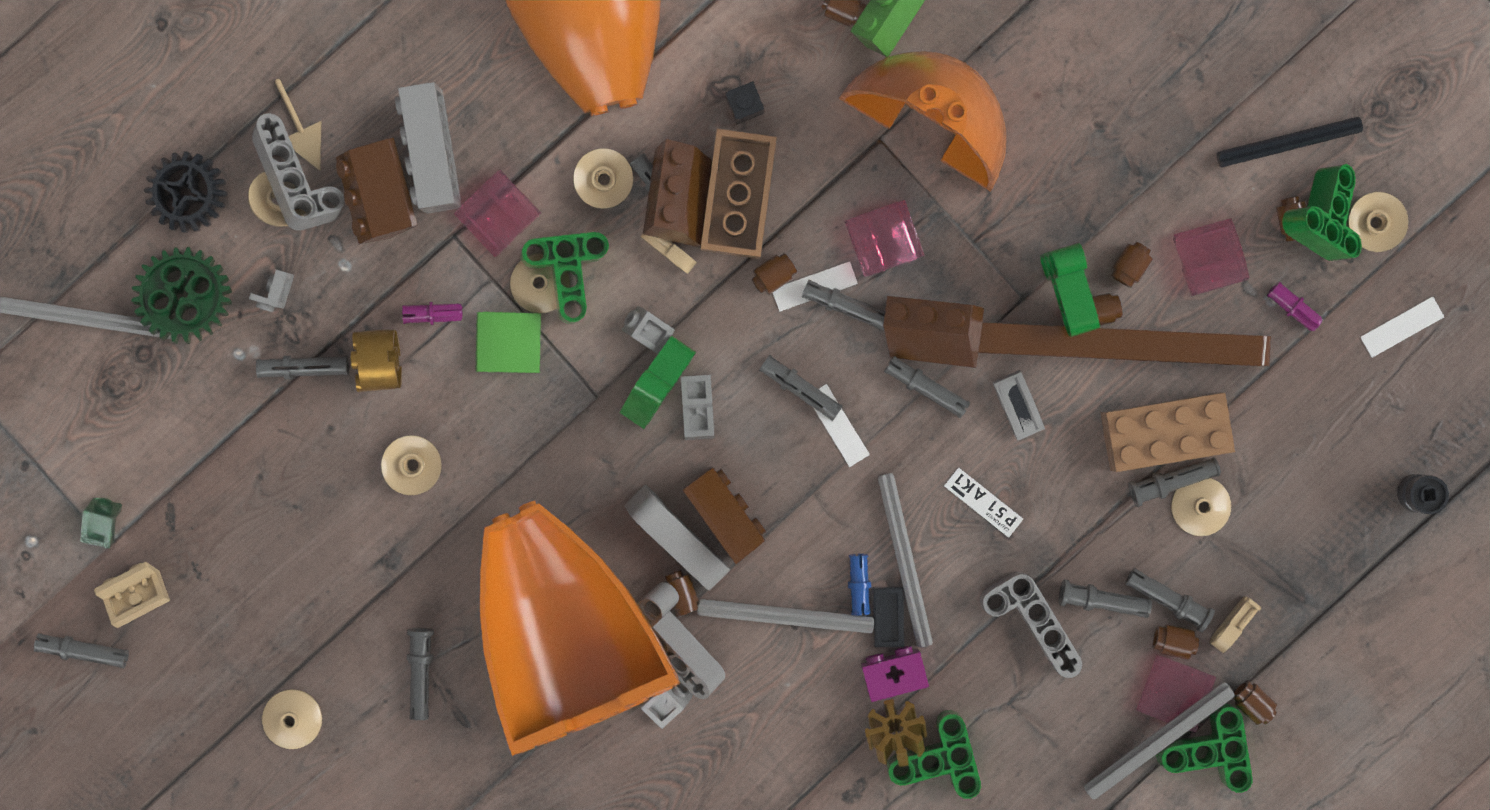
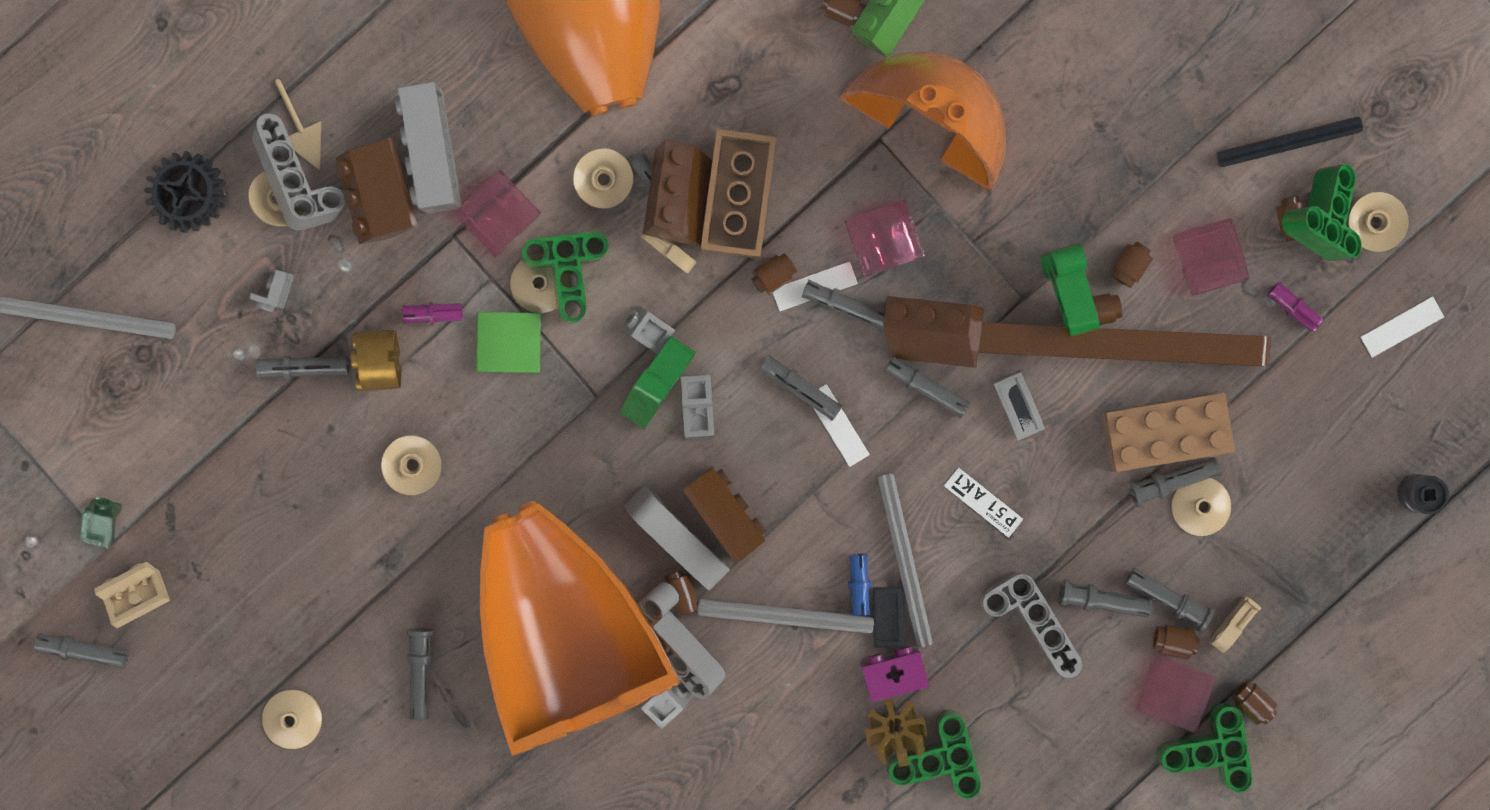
dark green gear [131,247,232,344] -> none
black brick [725,81,765,125] -> none
light grey axle [1084,682,1235,799] -> none

